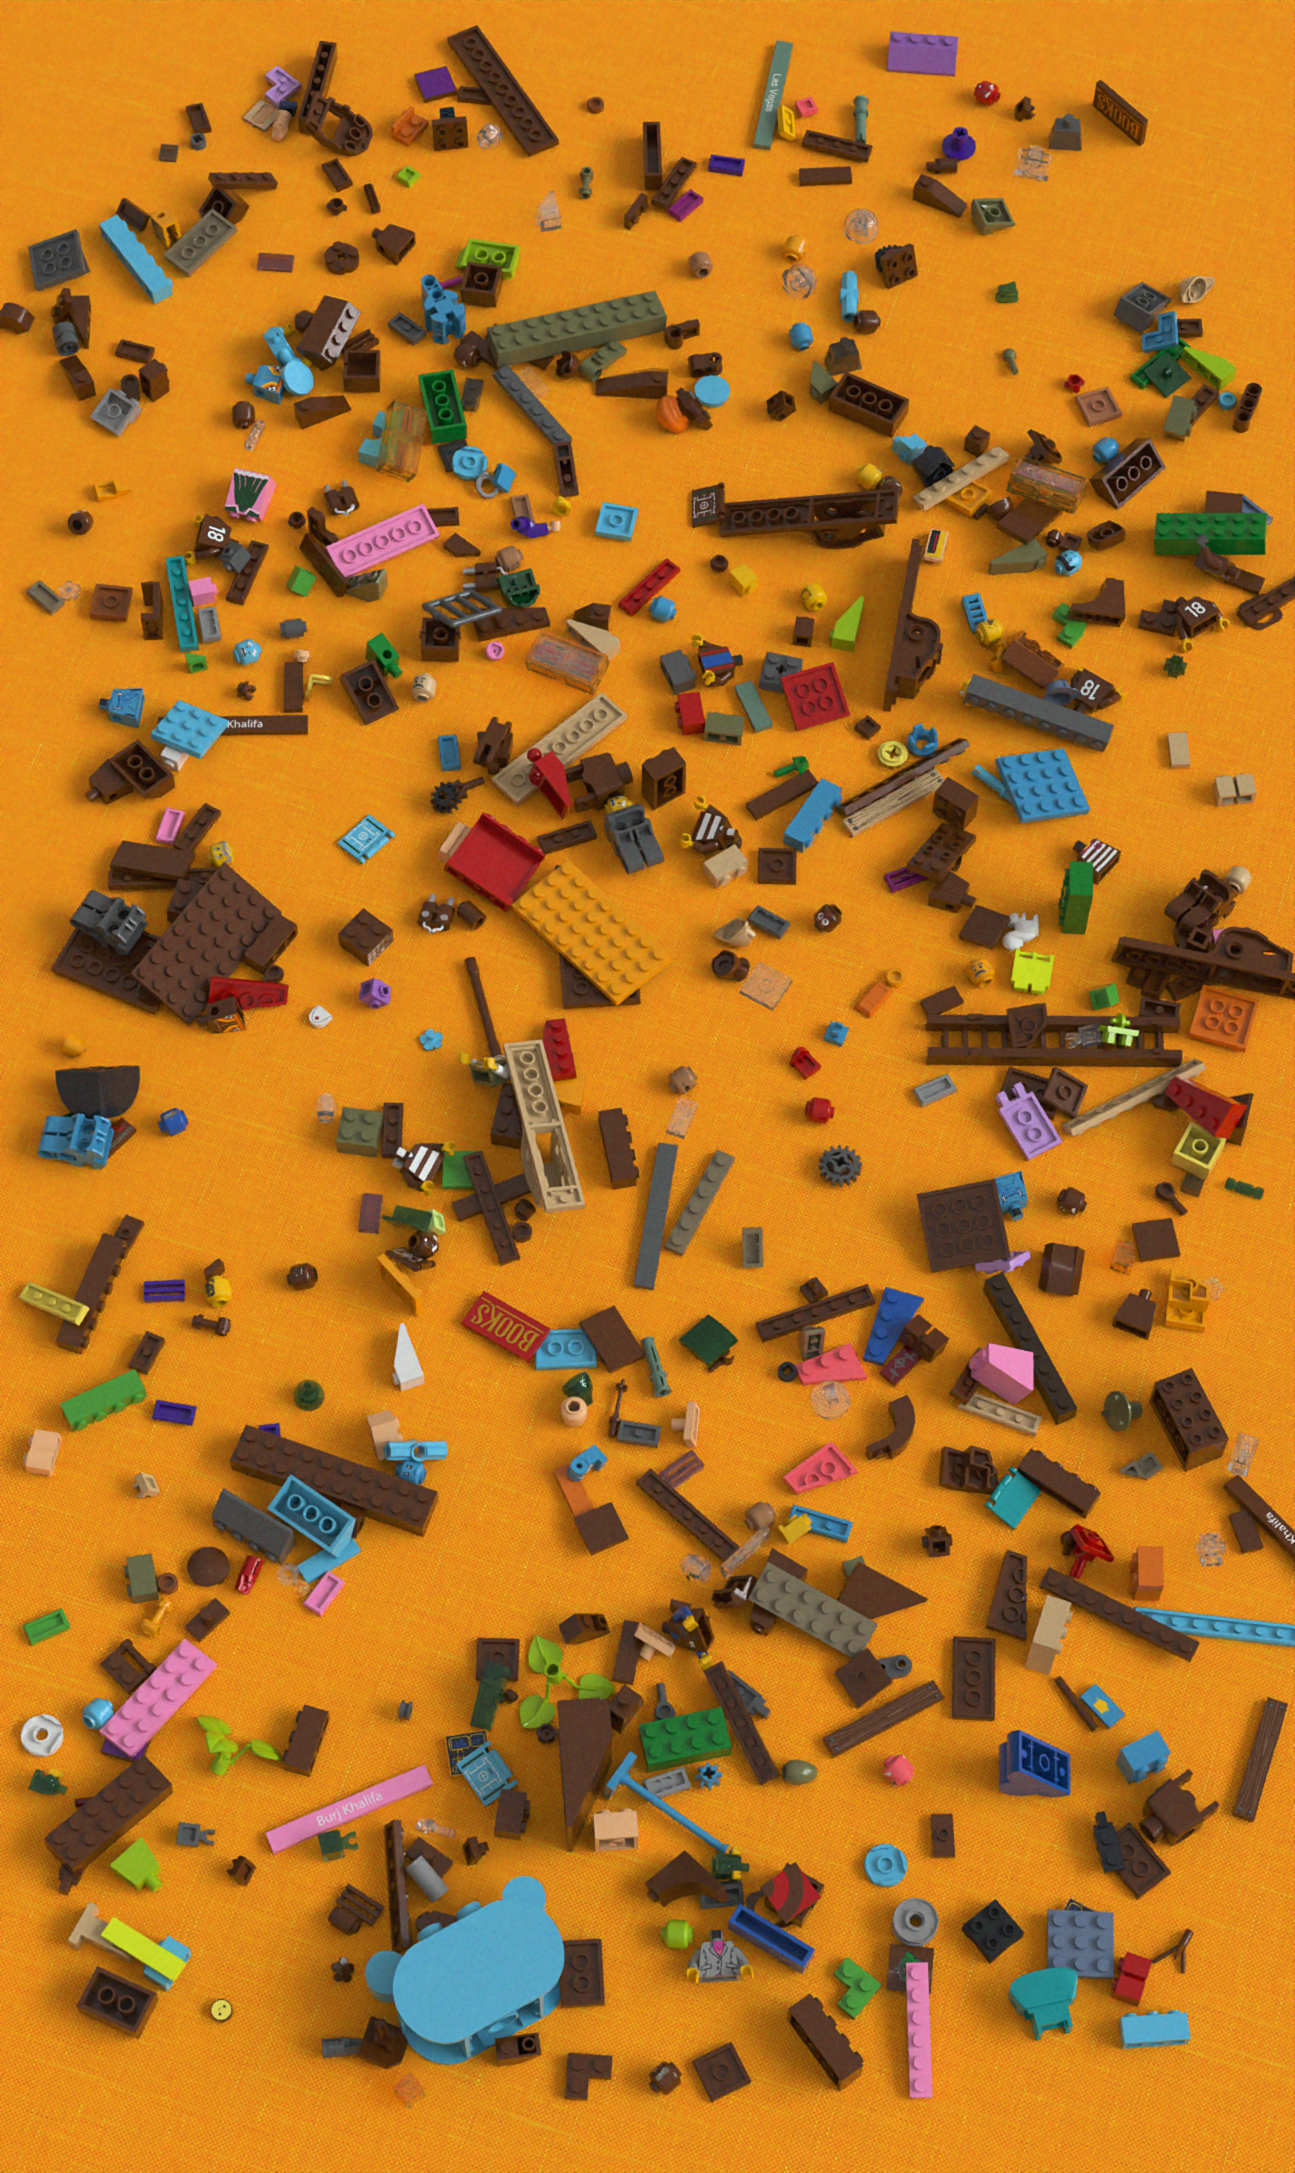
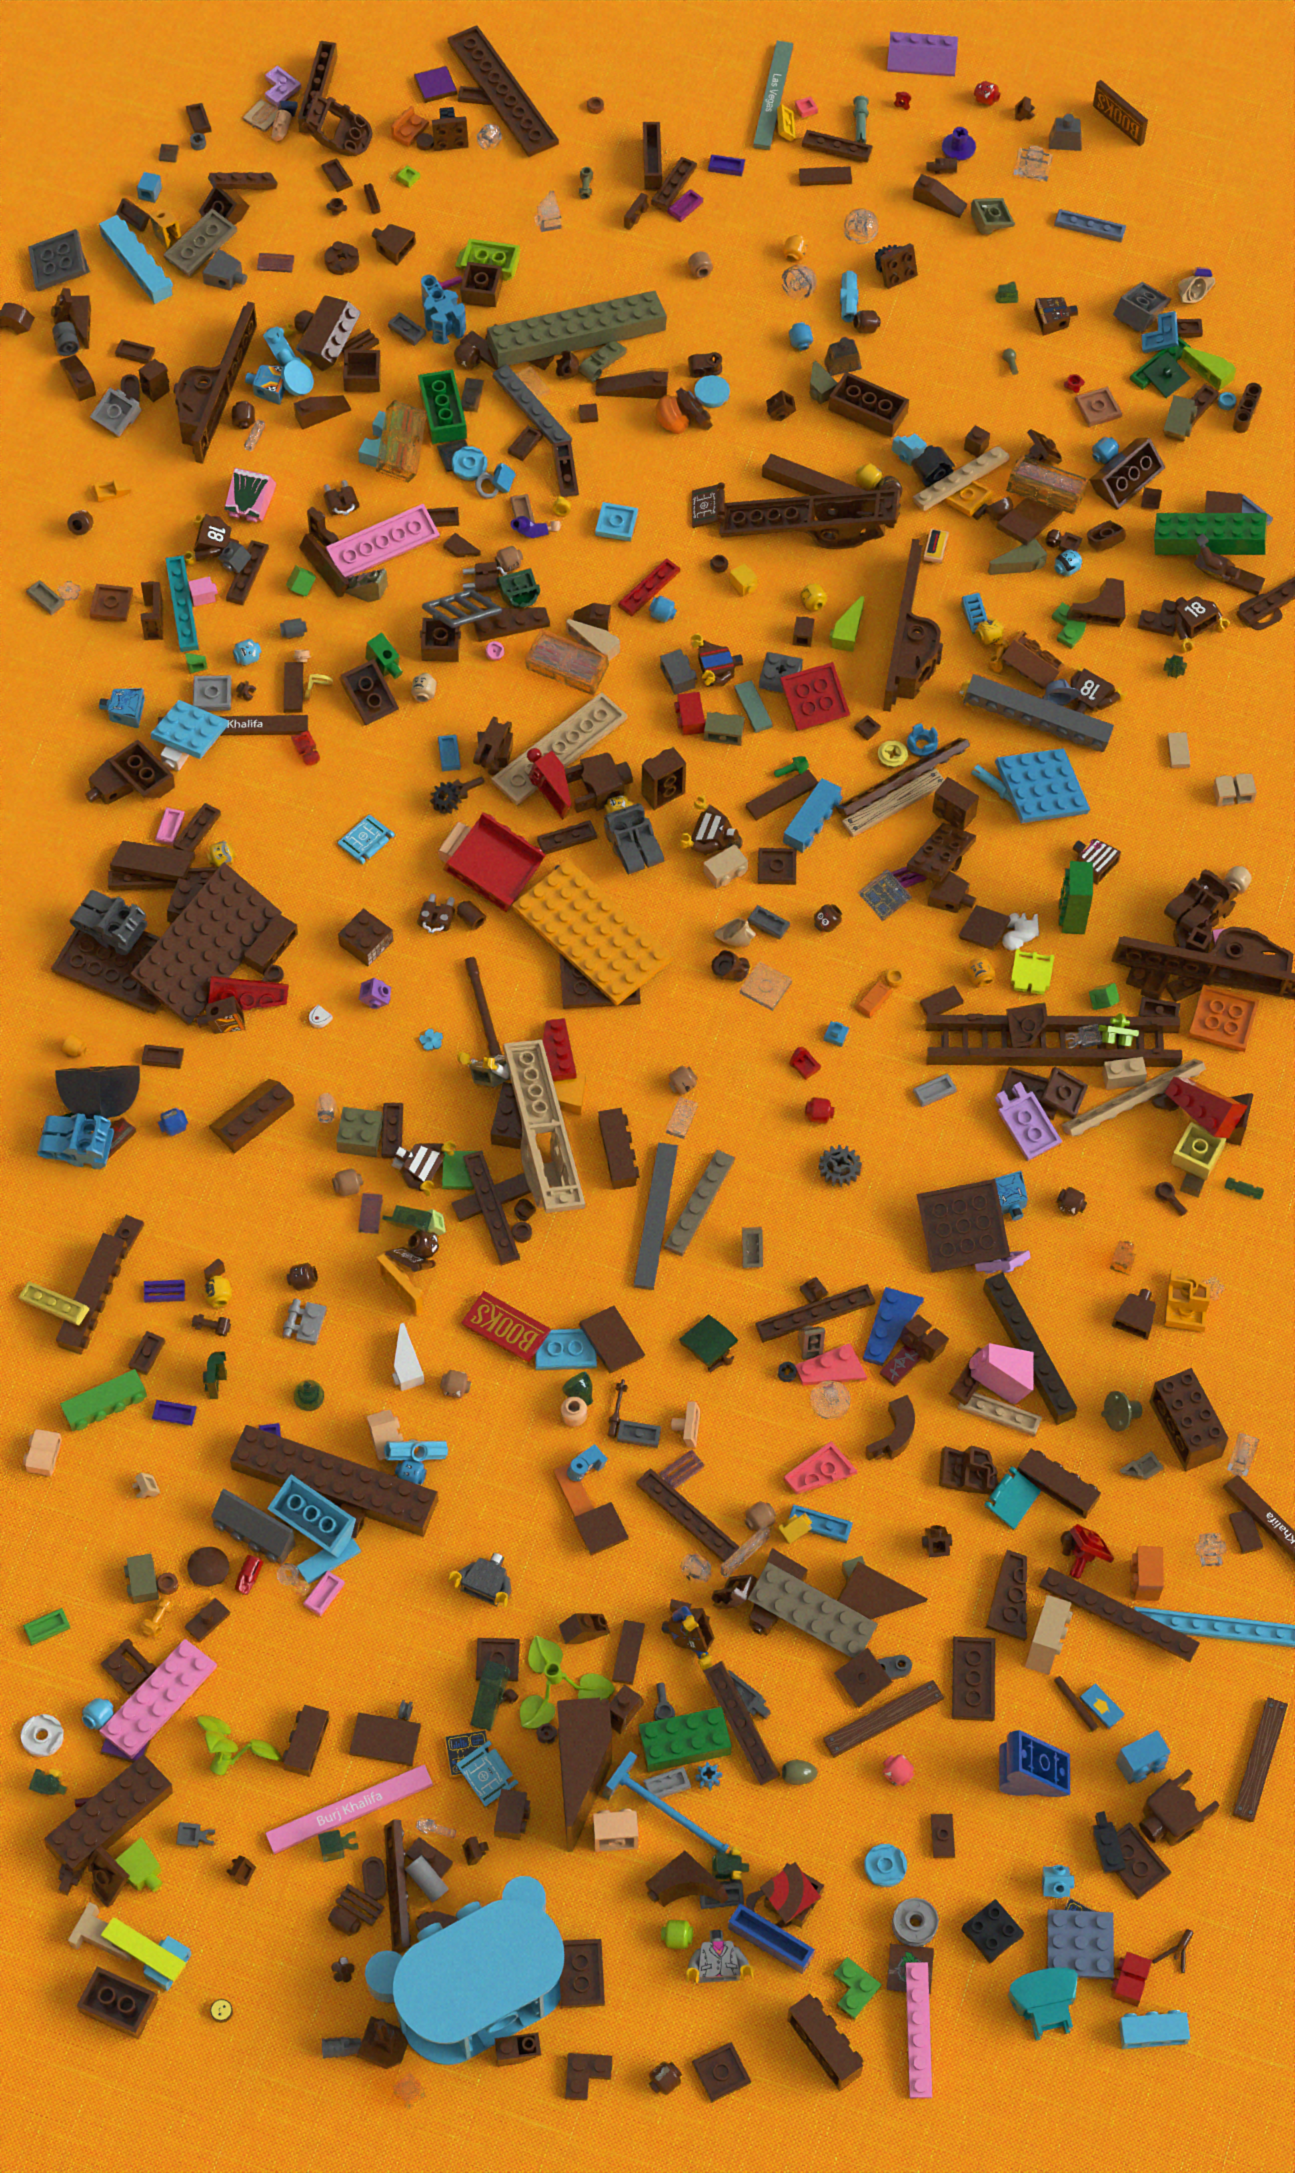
light grey plate [197,606,221,643] -> none
reddish brown plate [288,512,306,529] -> none
light nougat tile [634,1623,675,1660] -> none
sand green pin [641,1337,672,1397] -> none
reddish brown plate [664,319,700,350] -> none
reddish brown slope [1038,1242,1085,1296] -> none
reddish brown tile [1132,1218,1180,1262] -> none
none -> reddish brown plate [87,1846,130,1908]
none -> dark azure brick [137,172,162,203]
none -> reddish brown tile [142,1045,184,1069]
none -> reddish brown piece [173,301,257,464]
none -> light grey plate [193,675,232,711]
none -> dark grey torso [202,249,248,290]
none -> dark green slope [203,1351,227,1399]
none -> reddish brown slope [209,1079,295,1153]
none -> light grey plate [283,1299,327,1345]
none -> clear red plate [291,730,320,766]
none -> medium nougat head [332,1169,363,1197]
none -> reddish brown tile [349,1712,421,1766]
none -> reddish brown tile [362,1856,386,1901]
none -> reddish brown tile [416,133,434,151]
none -> medium nougat head [440,1370,471,1399]
none -> dark grey torso [447,1553,512,1607]
none -> reddish brown tile [508,425,543,461]
none -> reddish brown tile [579,403,598,423]
none -> reddish brown tile [762,454,901,528]
none -> clear tile [858,869,912,922]
none -> red plate [894,92,912,110]
none -> reddish brown torso [1034,297,1078,336]
none -> medium azure brick [1042,1865,1074,1898]
none -> sand blue tile [1054,209,1126,243]
none -> tan brick [1102,1057,1147,1090]
none -> reddish brown tile [1141,487,1162,509]
none -> dark purple tile [1192,267,1212,277]

